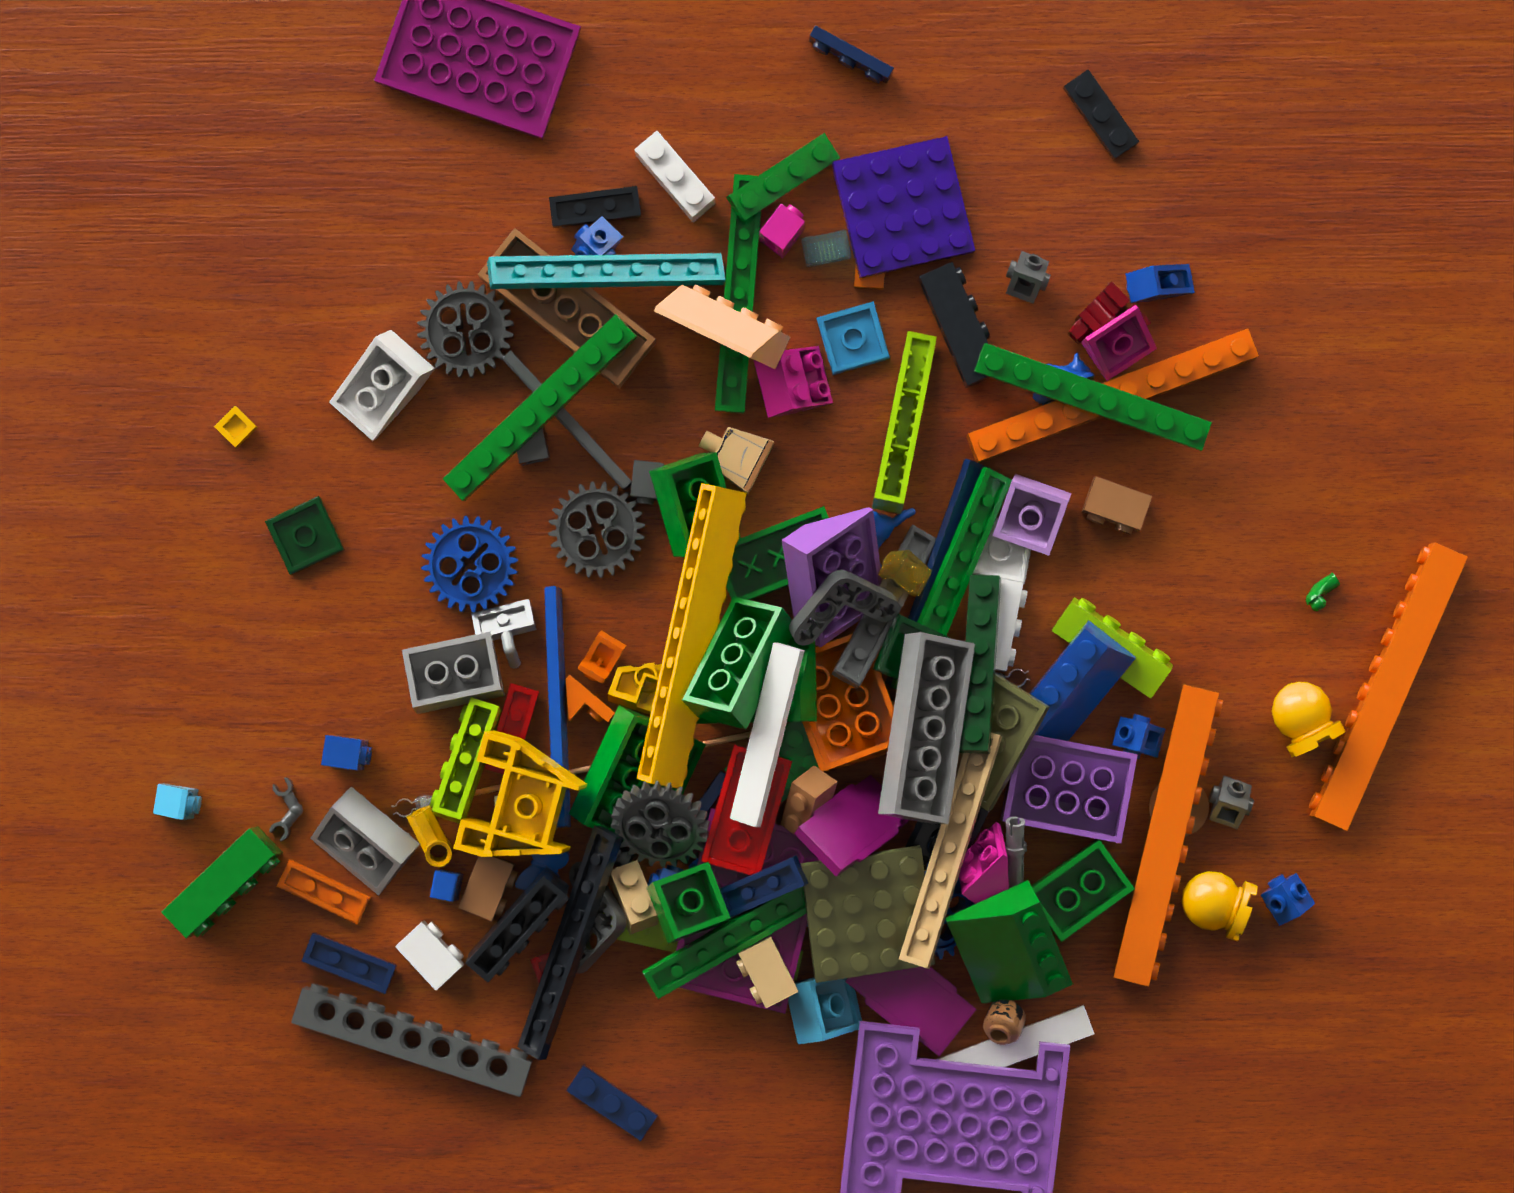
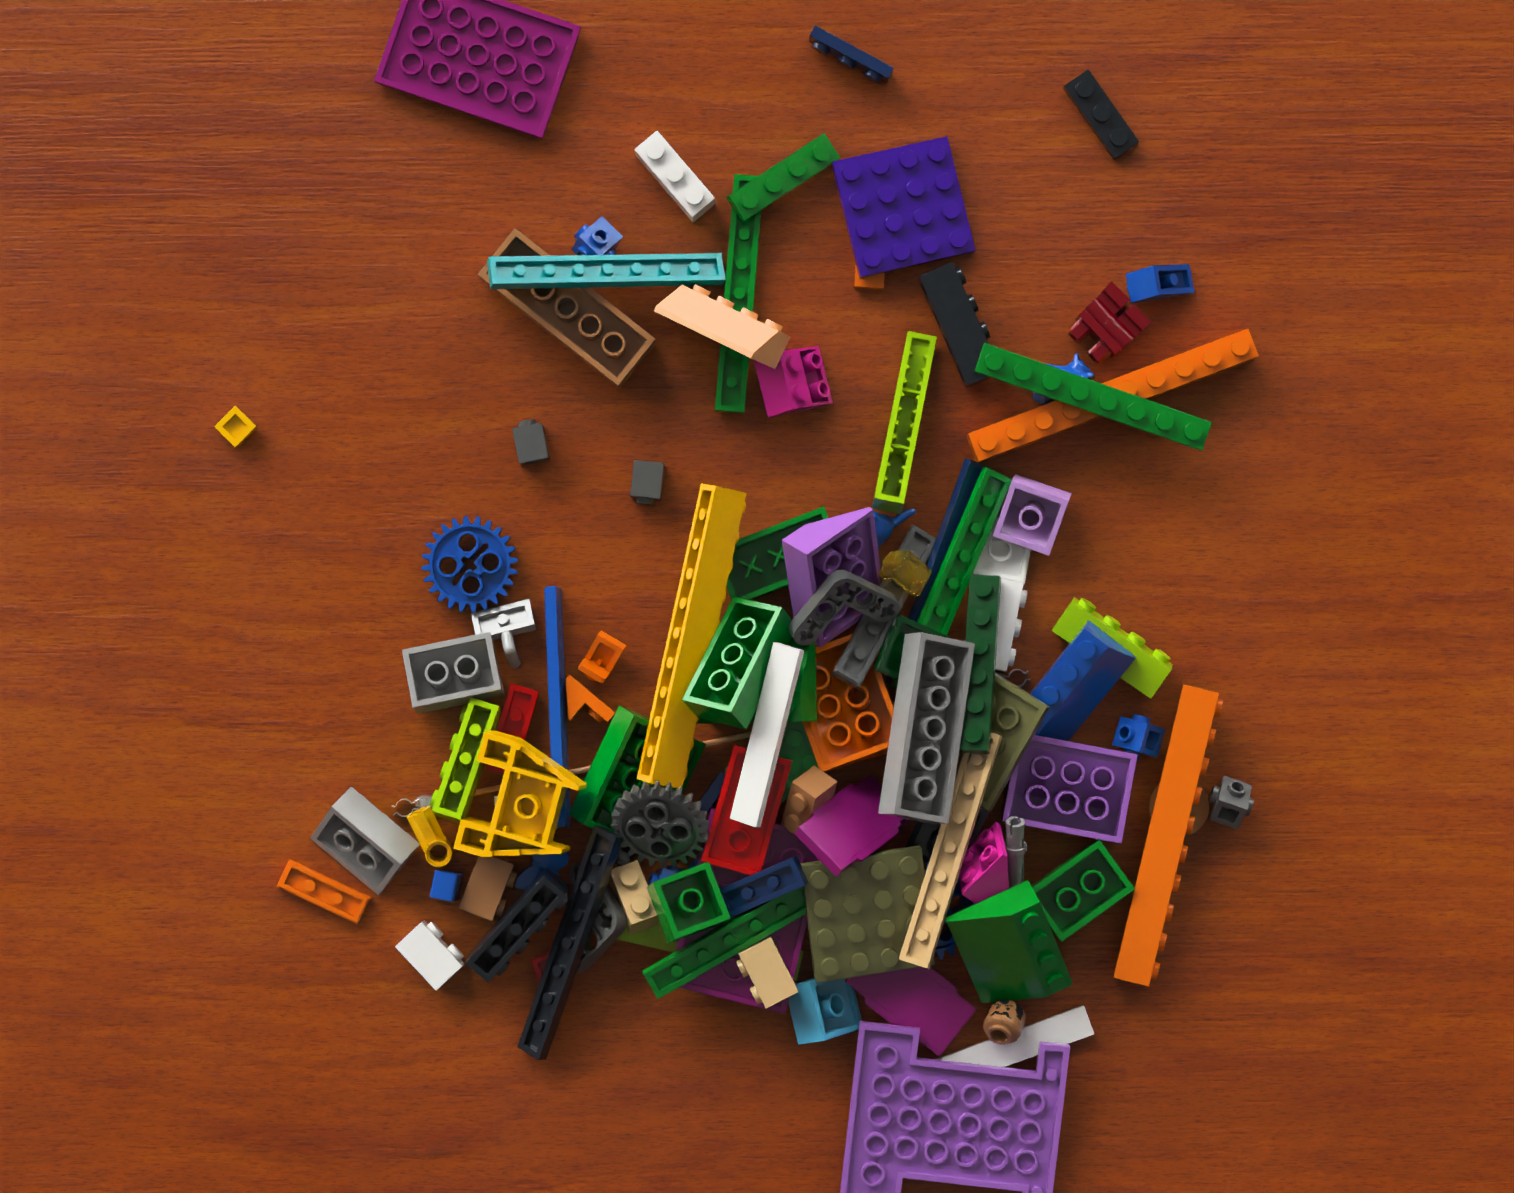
medium azure slope [153,783,202,820] -> none
green brick [161,827,283,938] -> none
dark green tile [265,496,345,575] -> none
dark grey arm [269,777,303,841] -> none
dark grey brick [291,983,533,1097] -> none
dark blue plate [302,933,397,994] -> none
blue brick [321,735,372,770] -> none
white slope [329,330,435,441] -> none
dark grey gear [417,281,514,378] -> none
green plate [443,314,637,501] -> none
dark grey tile [503,350,632,491] -> none
dark grey gear [548,481,645,578] -> none
black plate [549,186,641,228] -> none
dark blue plate [566,1065,658,1141] -> none
yellow slope [608,663,661,715] -> none
green brick [649,452,741,557] -> none
tan torso [699,427,774,494] -> none
dark pink brick [759,204,805,259] -> none
clear light blue piece [801,230,851,268] -> none
dark azure tile [816,301,890,375] -> none
dark grey brick [1006,251,1051,304] -> none
dark pink slope [1081,305,1157,381] -> none
medium nougat brick [1081,476,1152,535] -> none
yellow tile [1181,871,1258,942] -> none
blue brick [1261,873,1315,926] -> none
yellow tile [1271,682,1346,757] -> none
green arm [1305,572,1341,612] -> none
orange brick [1309,542,1468,831] -> none

